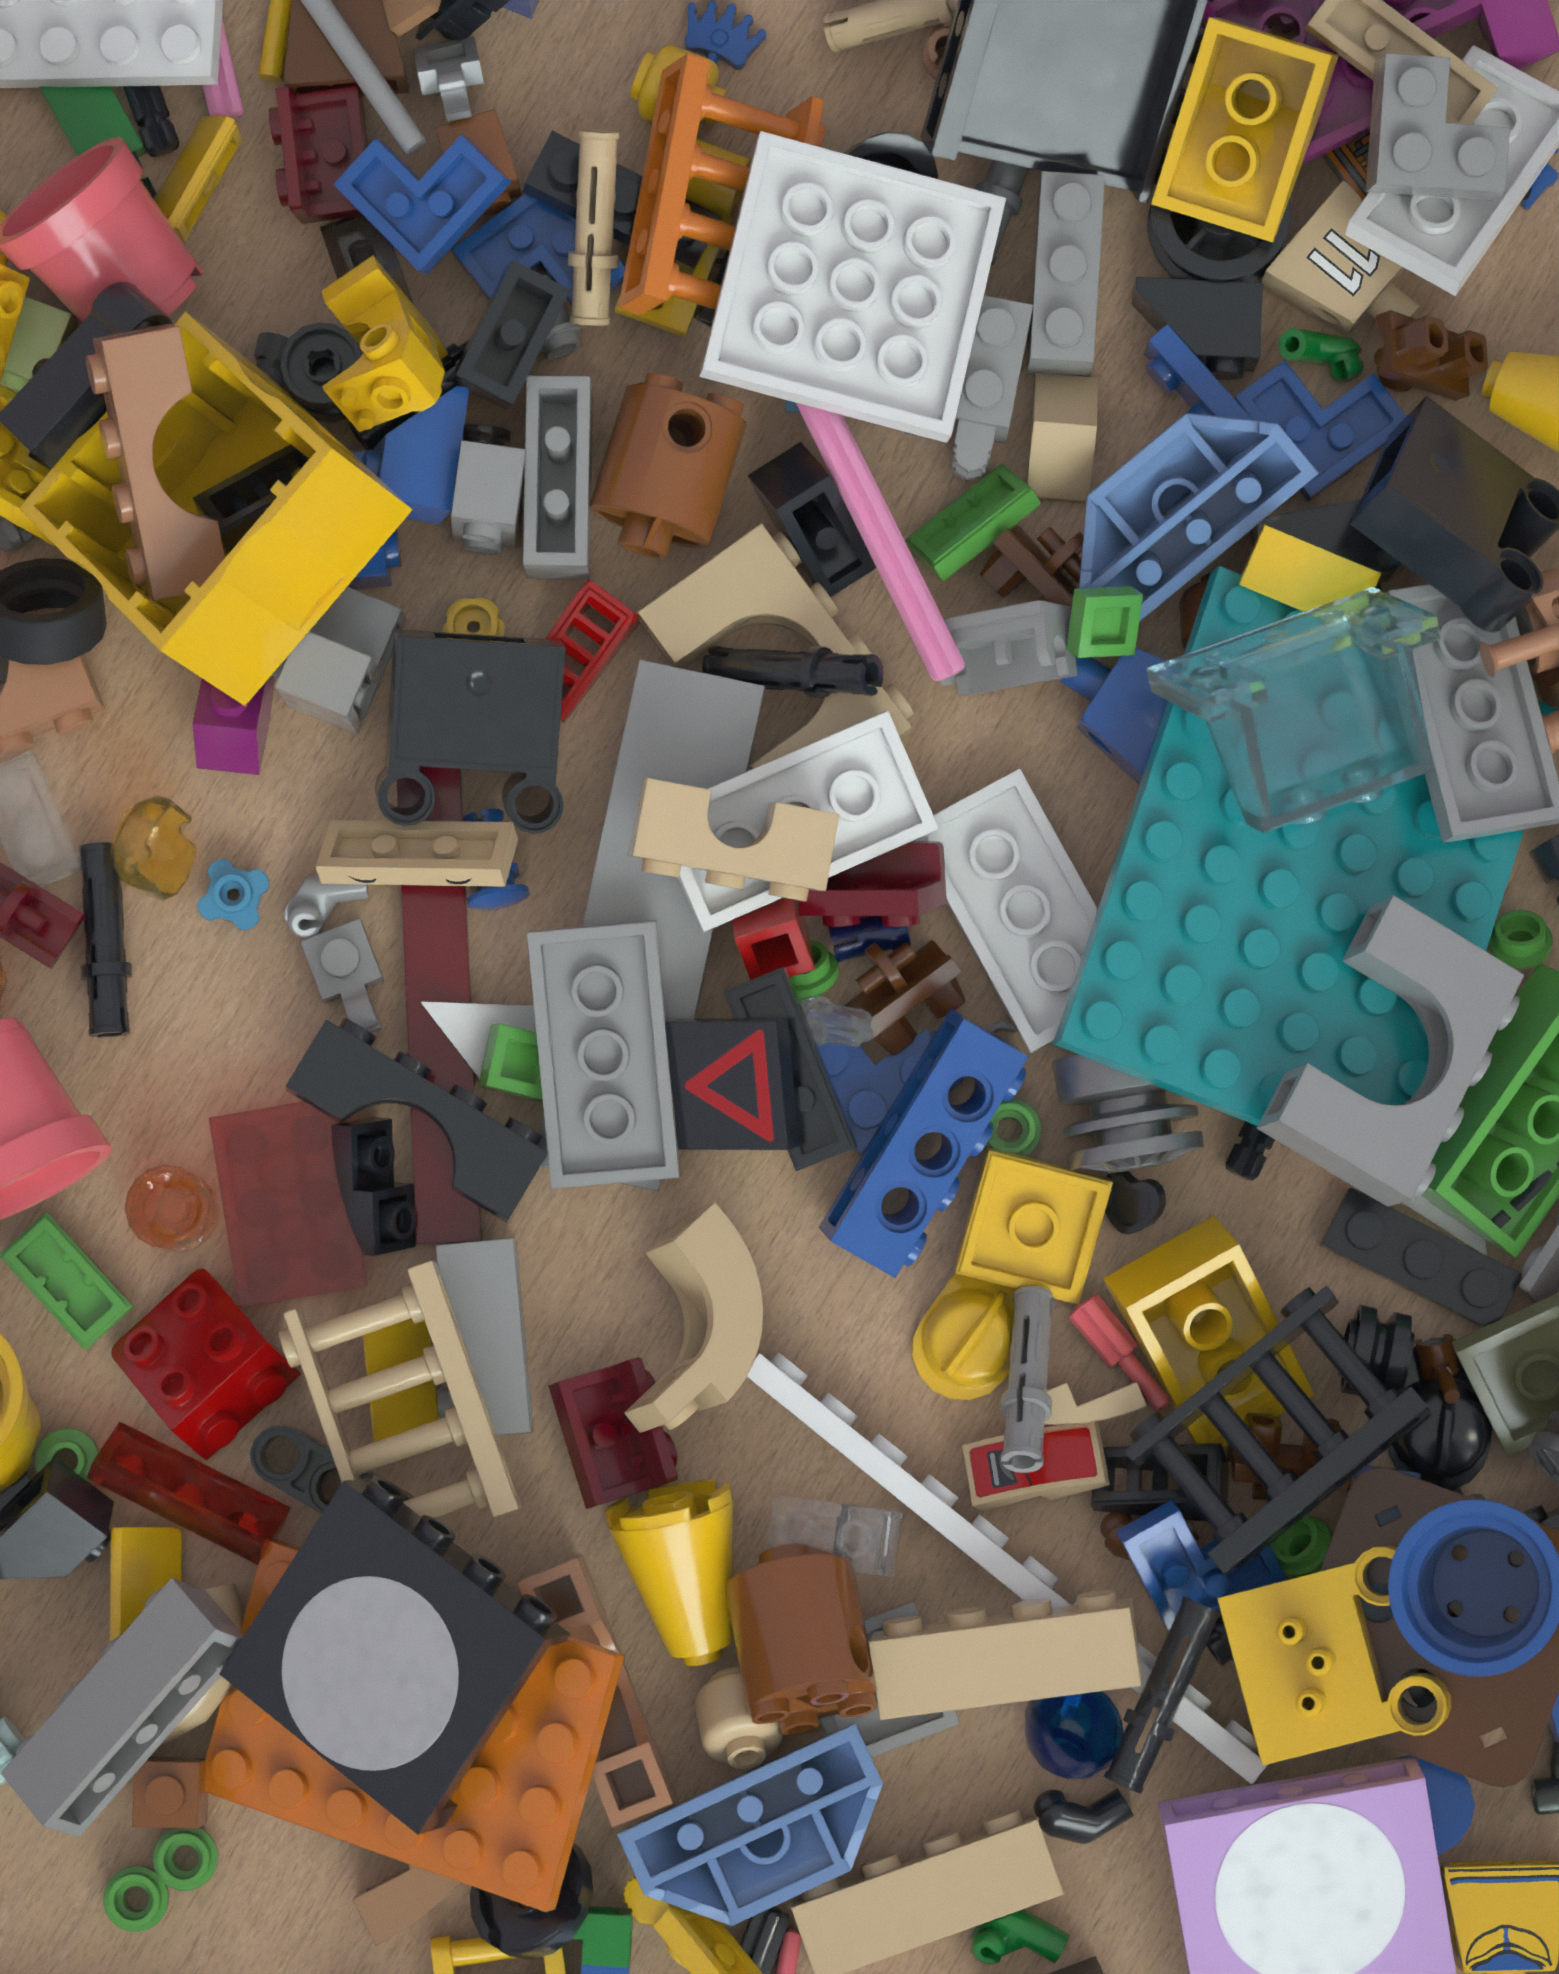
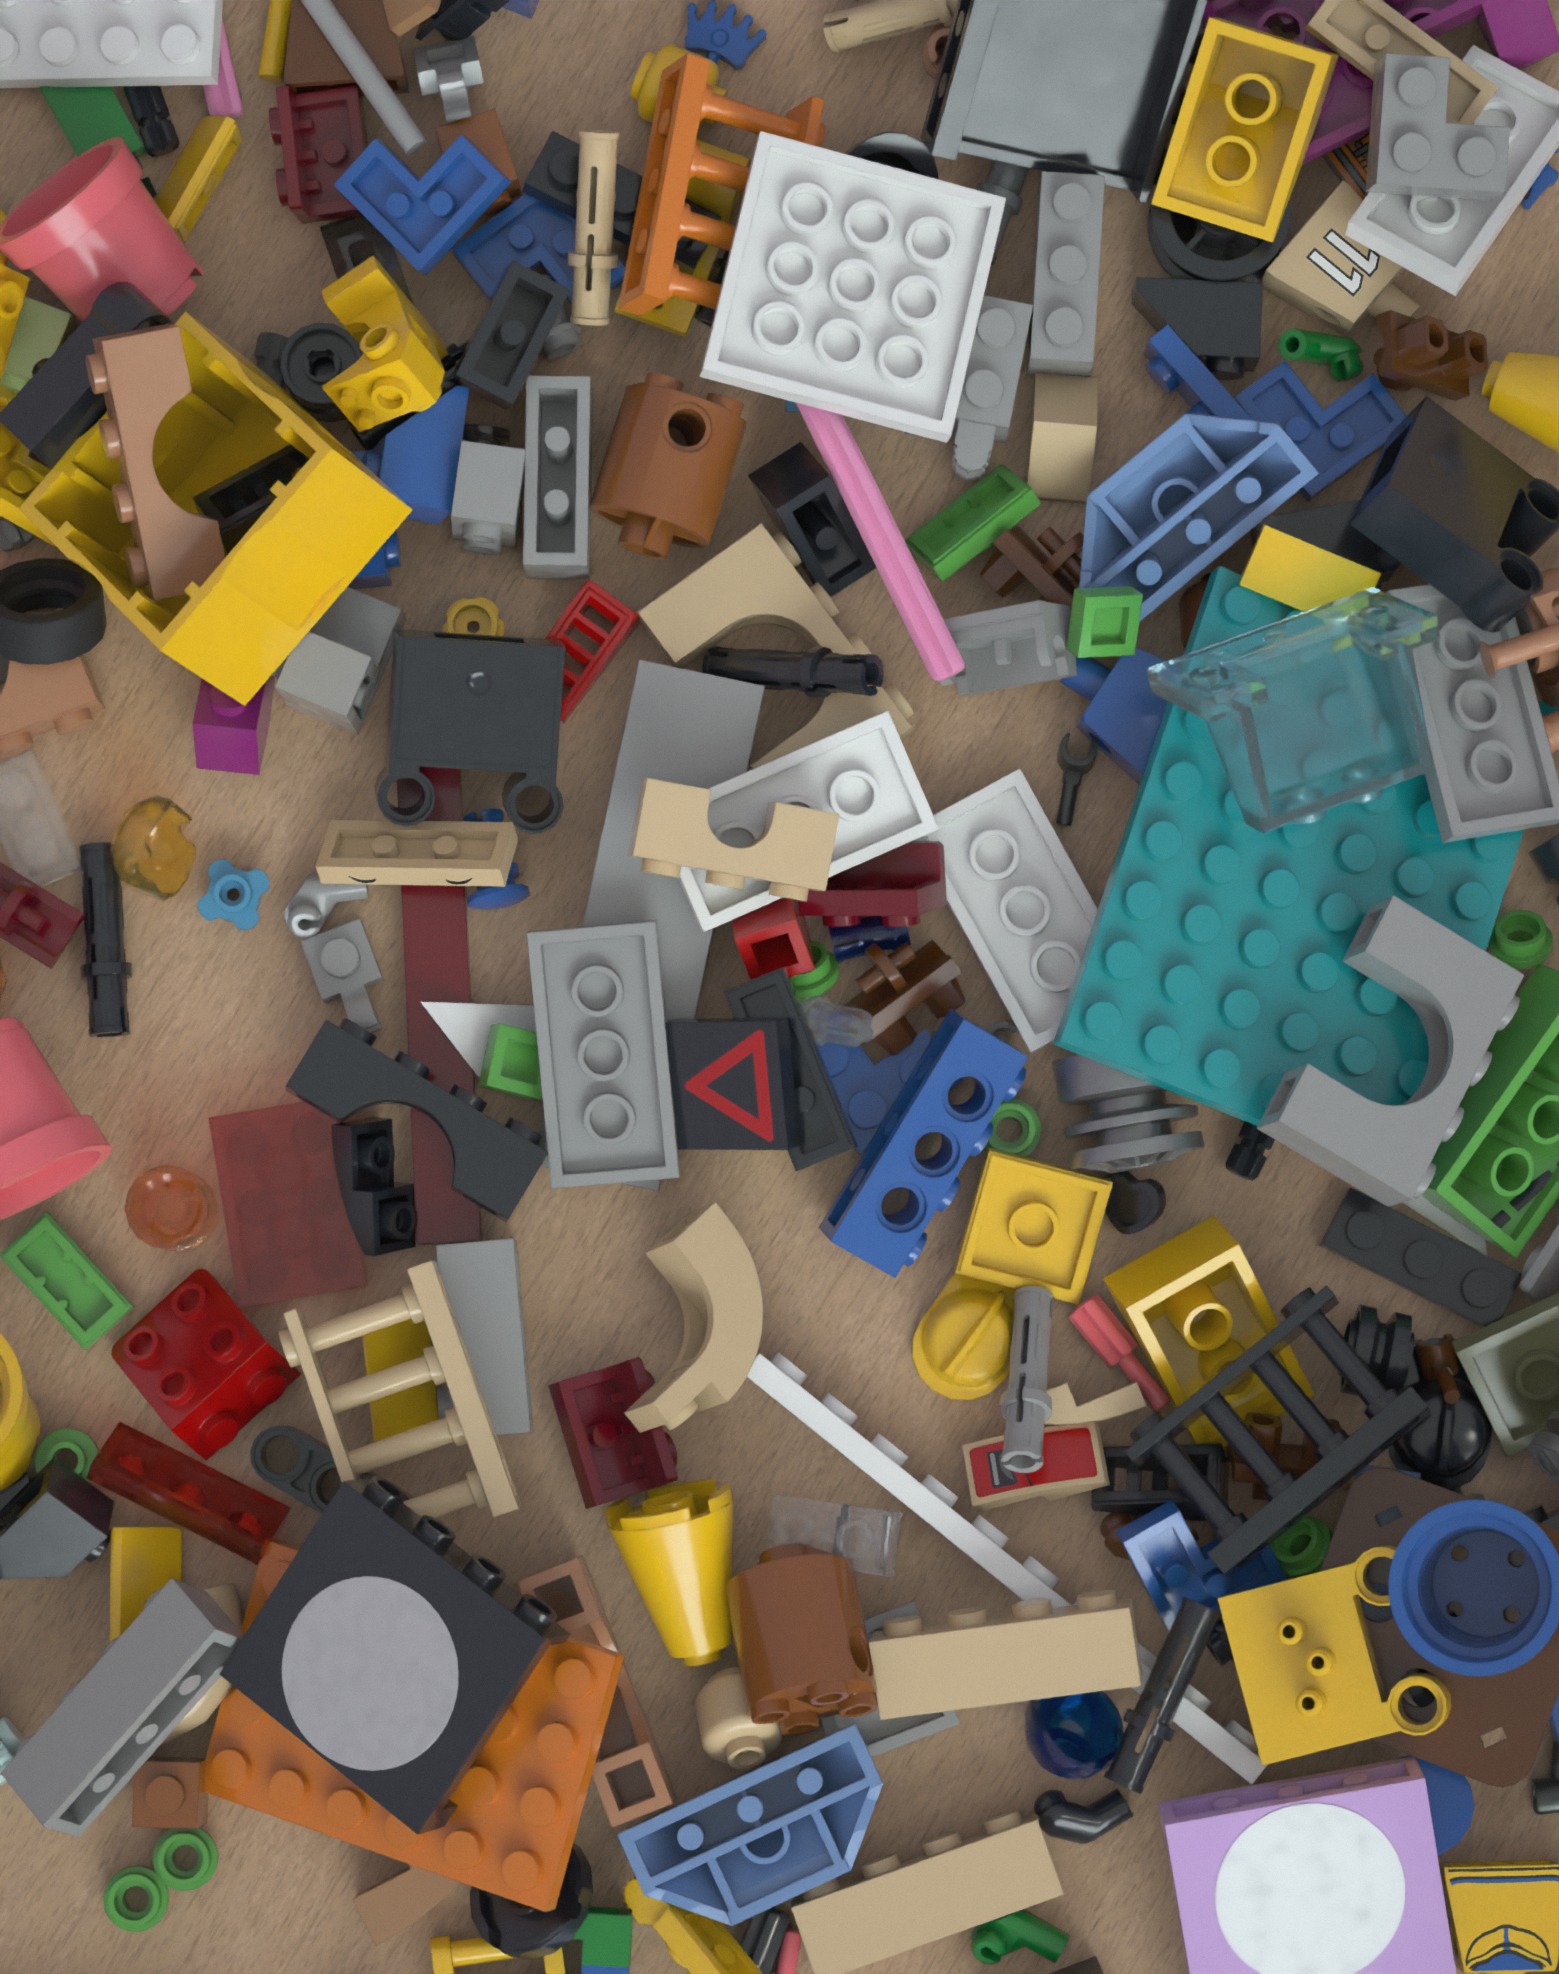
none -> pearl dark grey hand [1056,733,1098,826]

